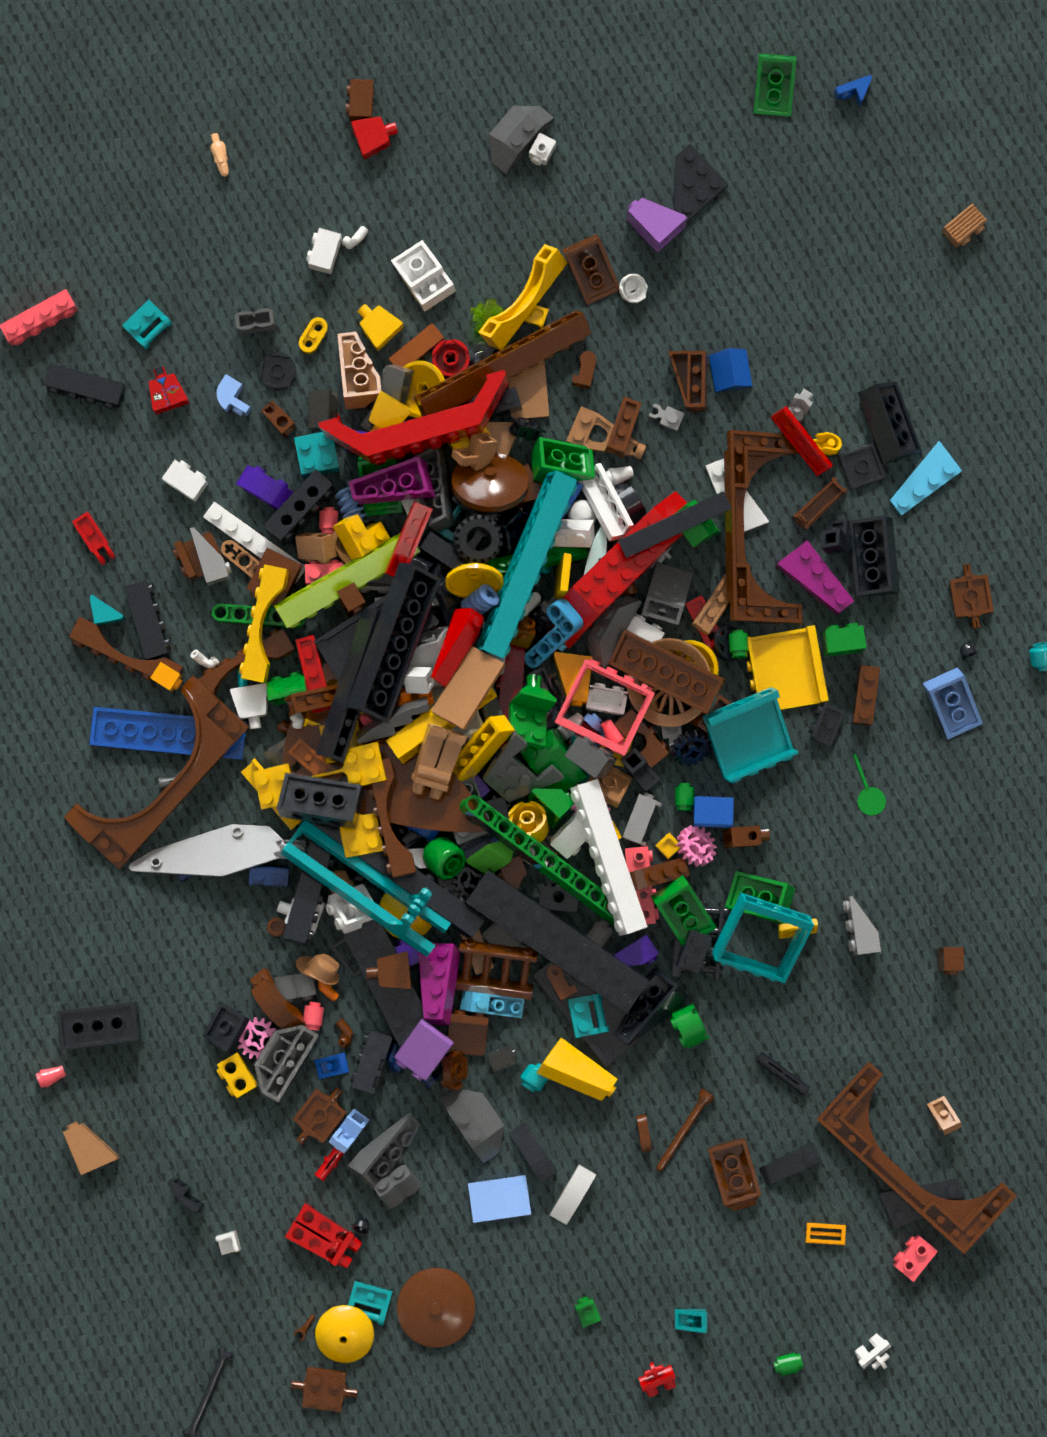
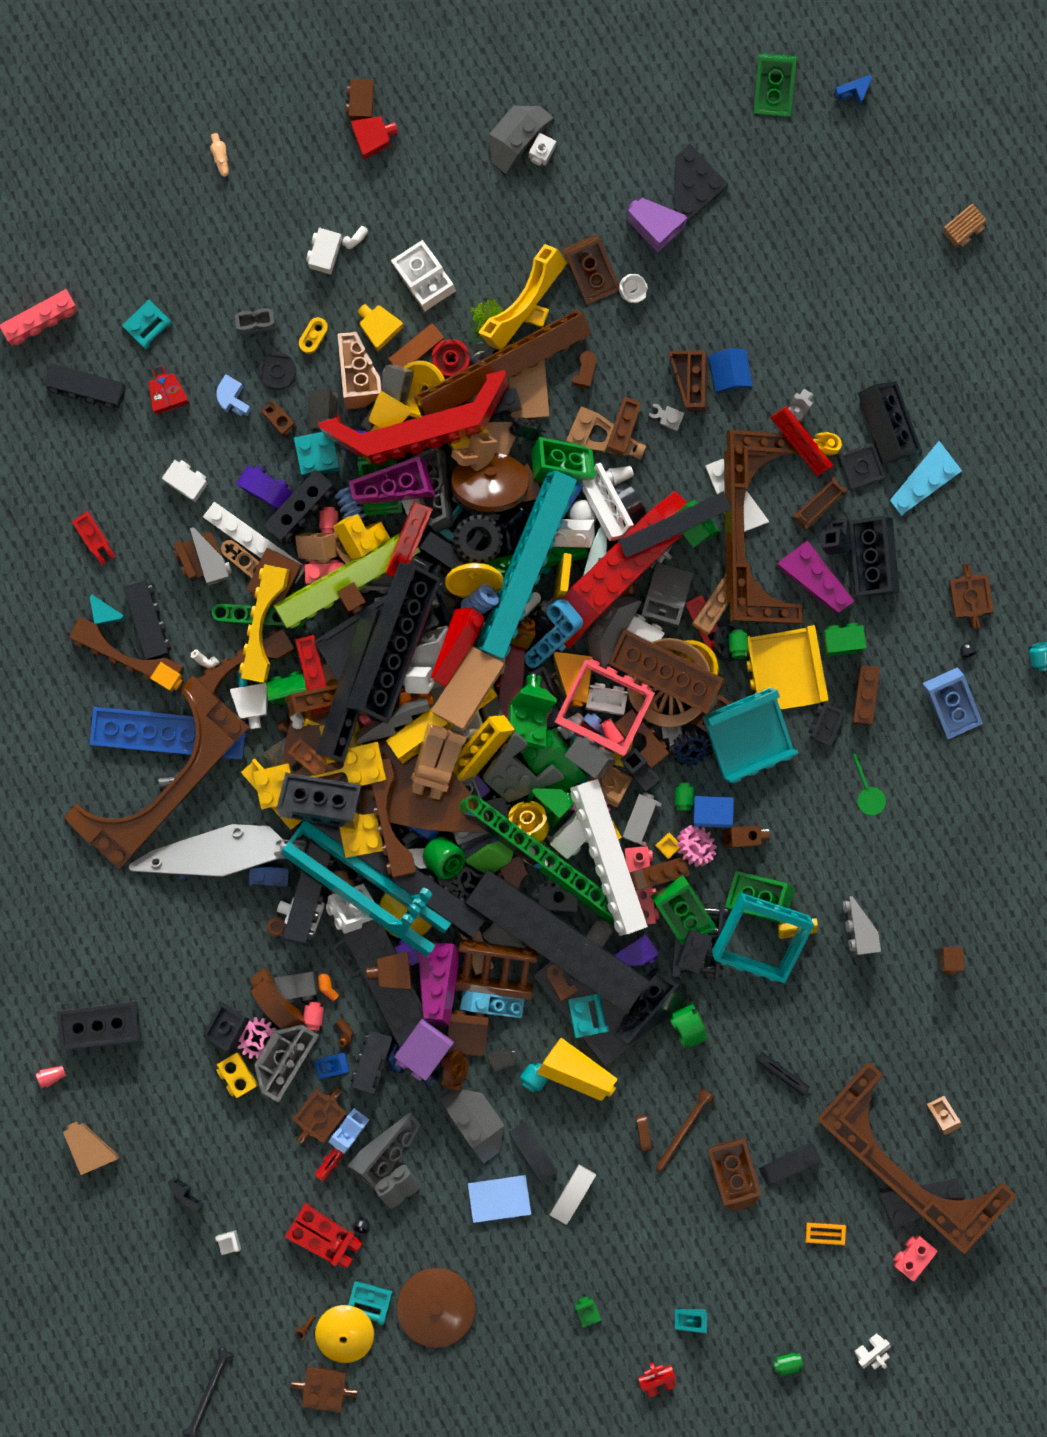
medium nougat piece [296,954,339,985] -> none

